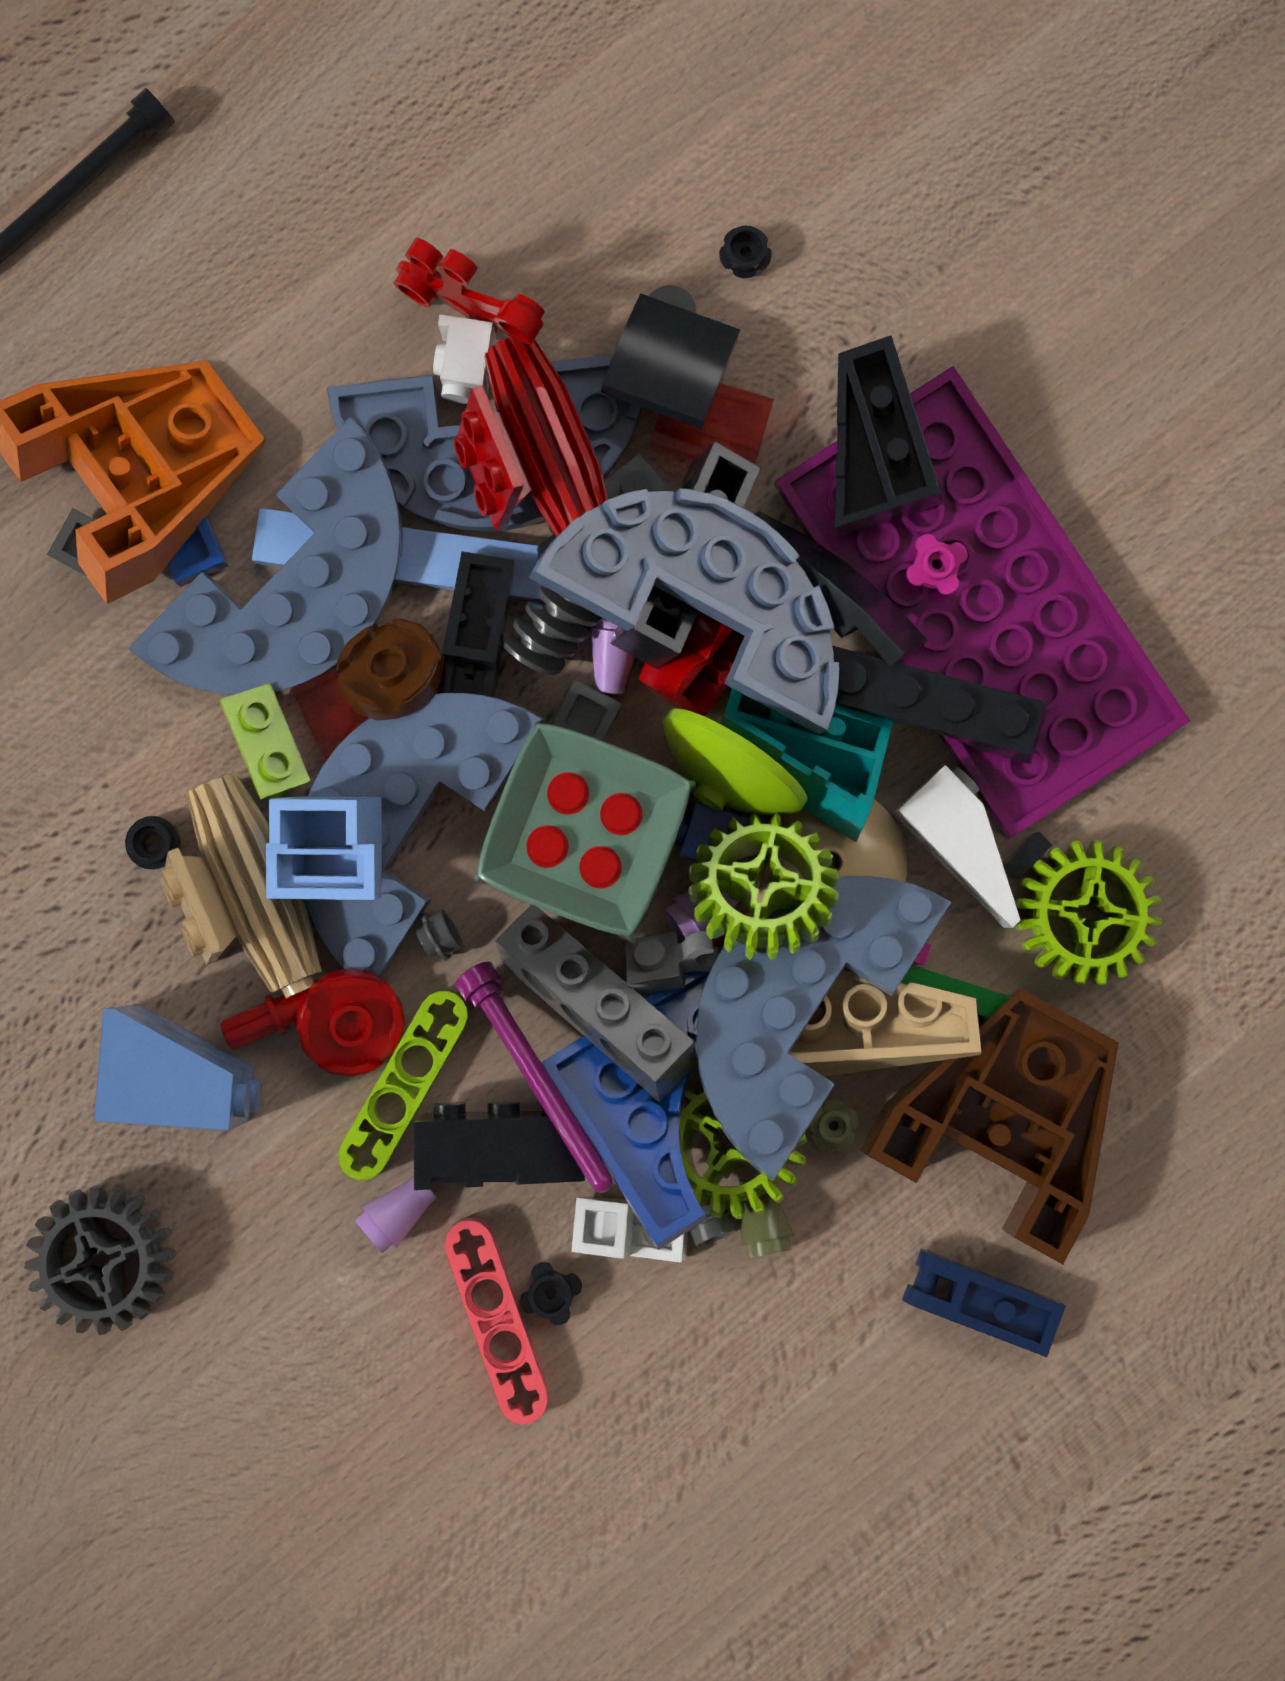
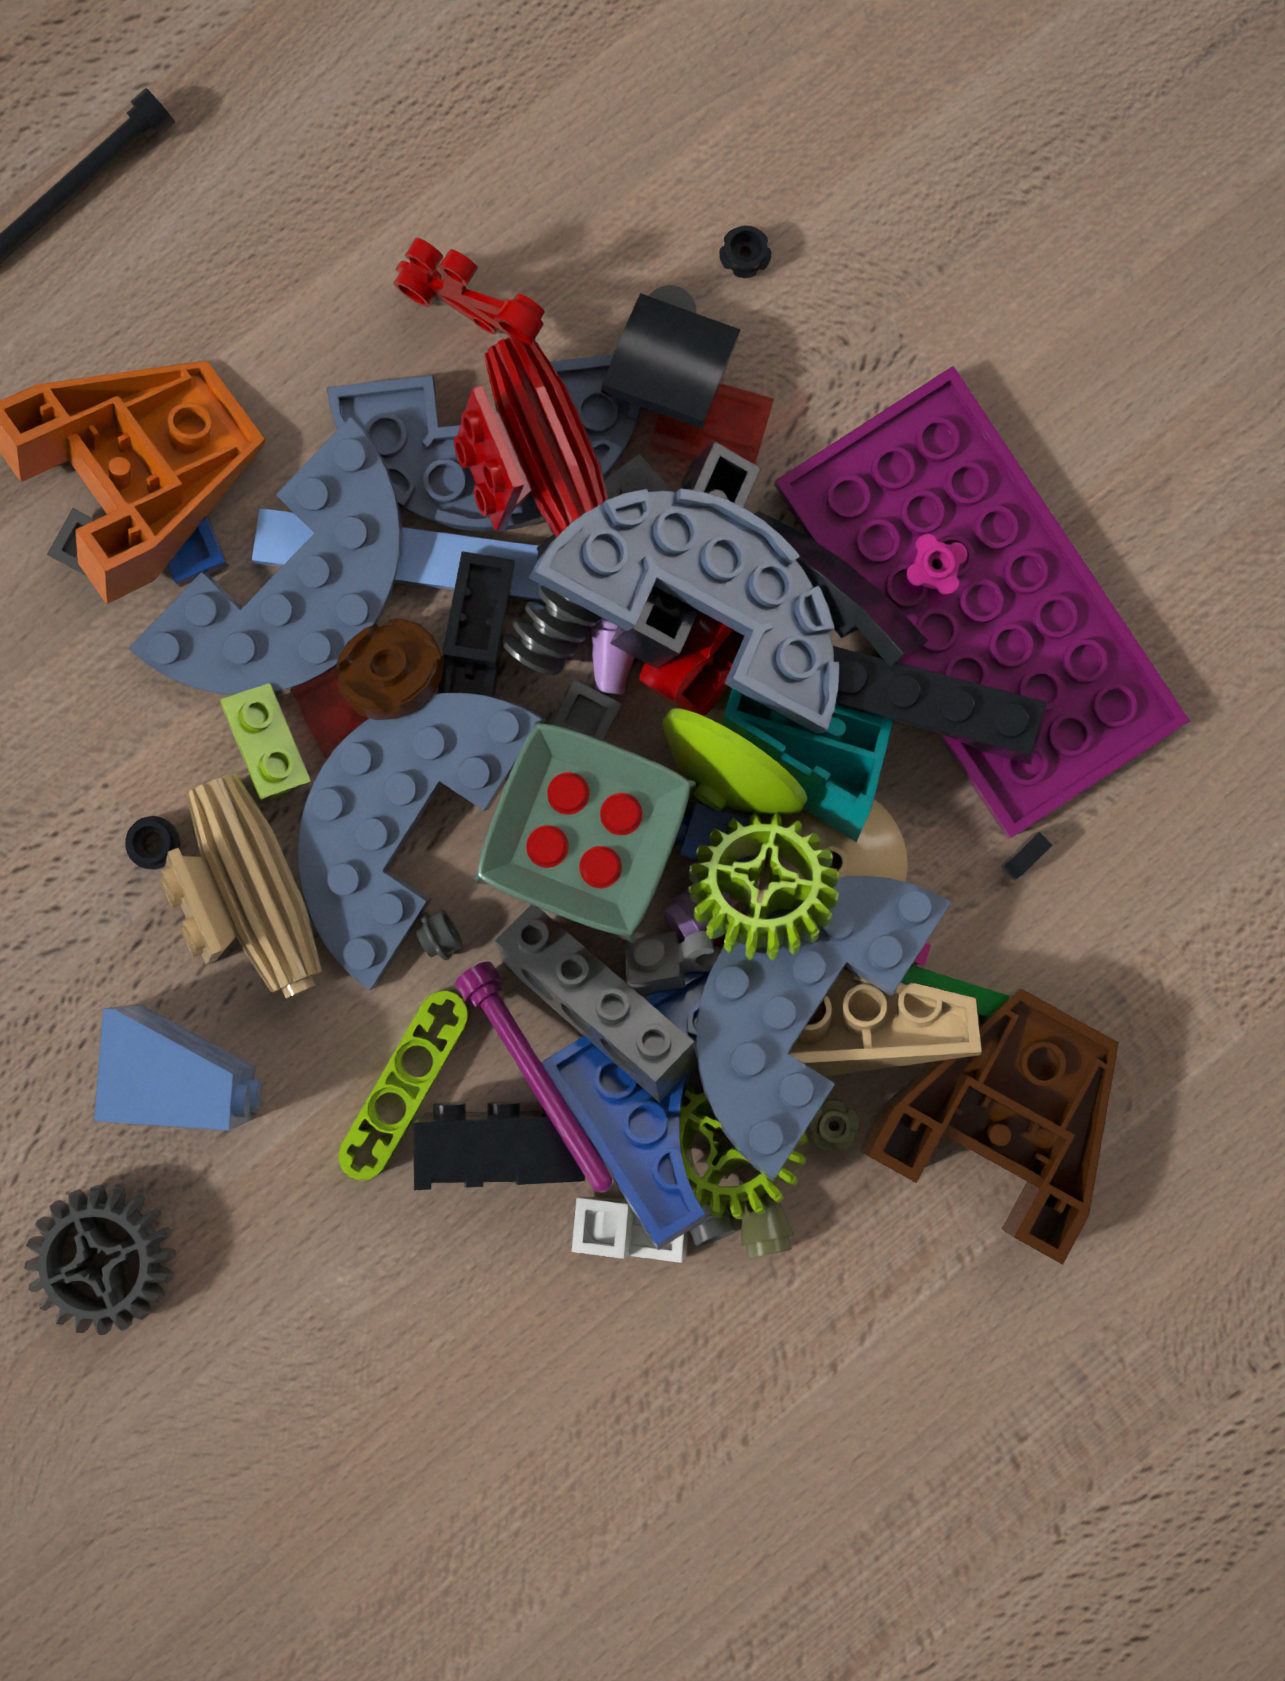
red axle [220,979,318,1049] -> none
light blue plate [266,796,382,900] -> none
red tile [295,968,405,1076] -> none
lavender cone [355,1176,437,1253] -> none
white brick [433,314,497,404] -> none
coral beam [444,1216,549,1425] -> none
black plate [520,1262,582,1325] -> none
black wedge [834,335,942,538] -> none
white slope [892,765,1020,928] -> none
dark blue plate [902,1248,1066,1357] -> none
lime gear [1015,840,1162,985] -> none

